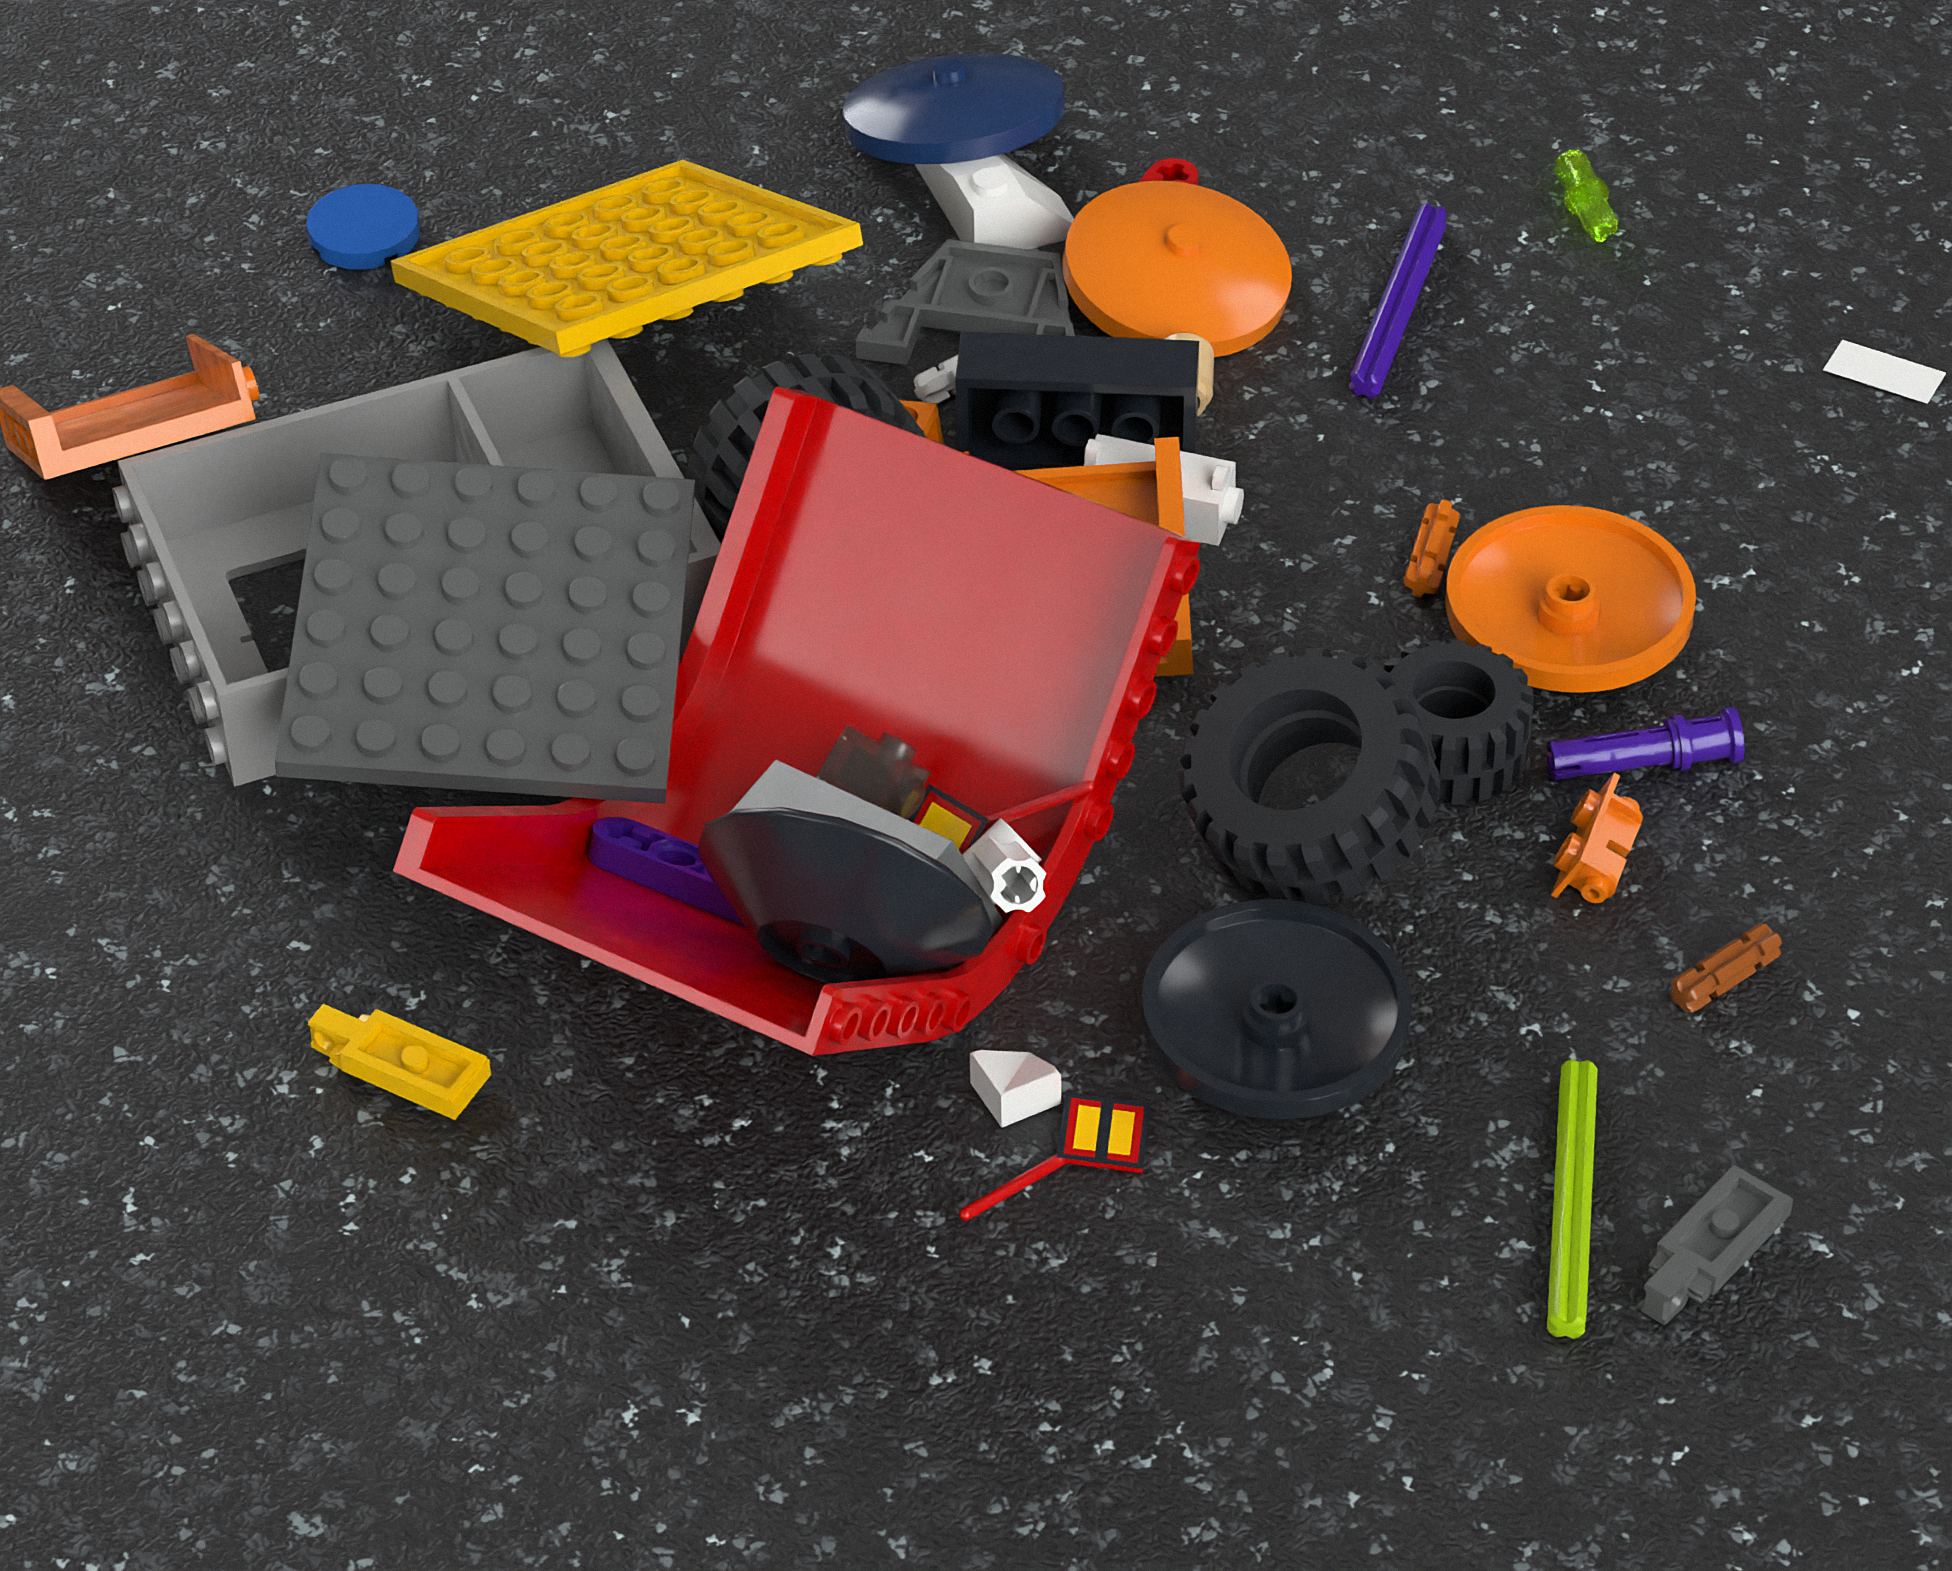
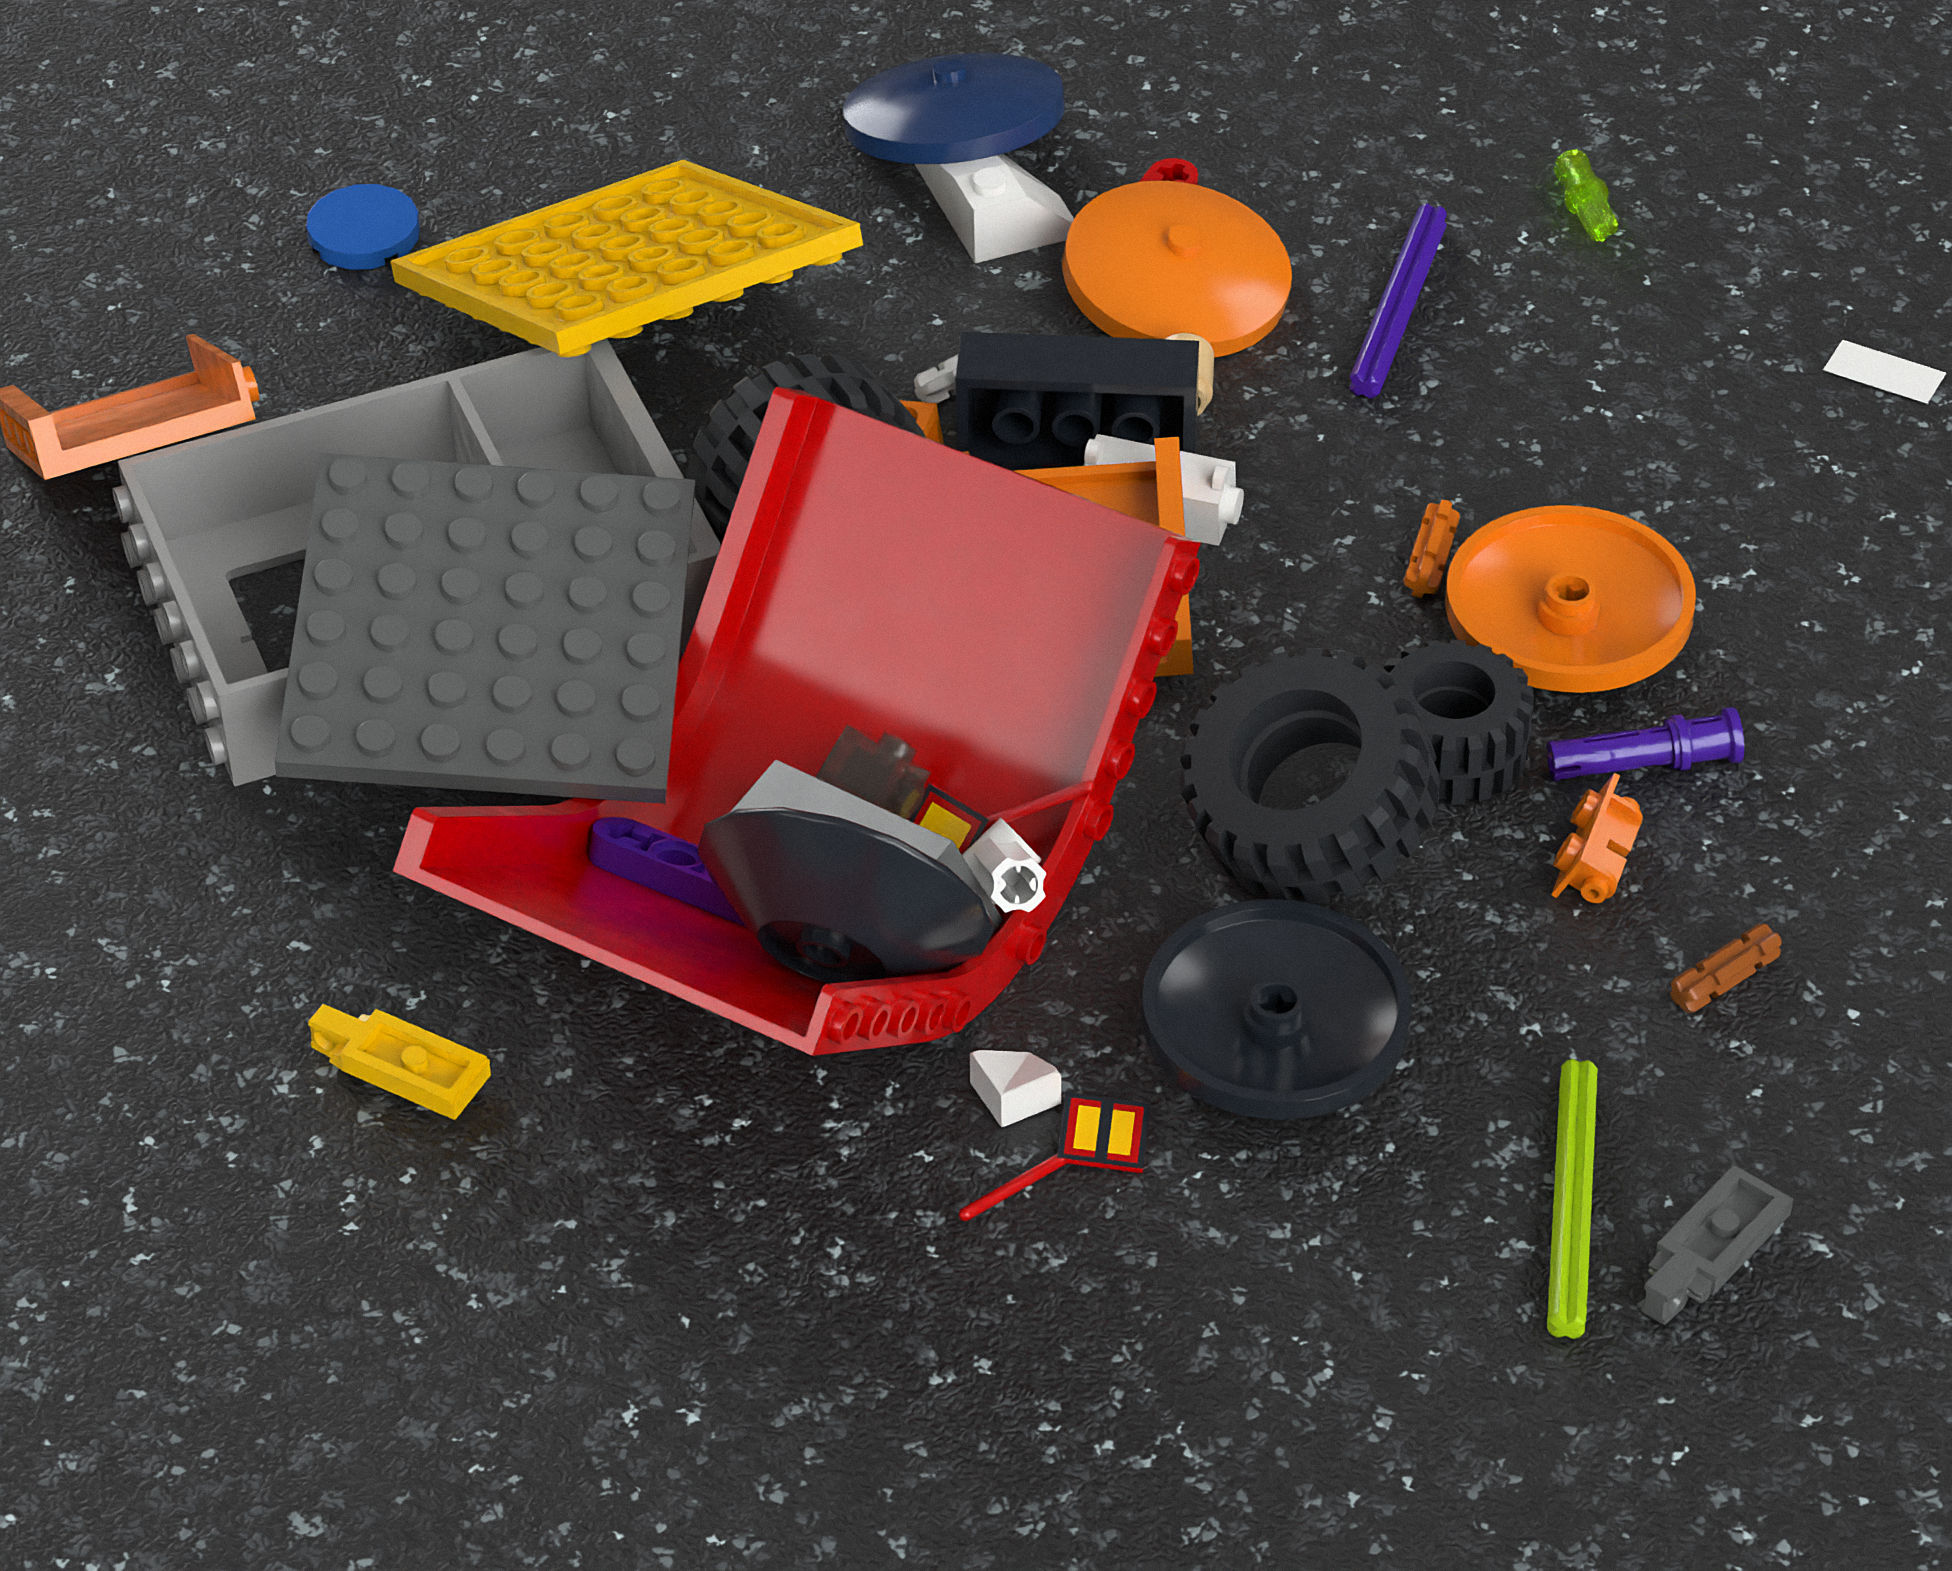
dark grey wing [856,239,1075,365] -> none

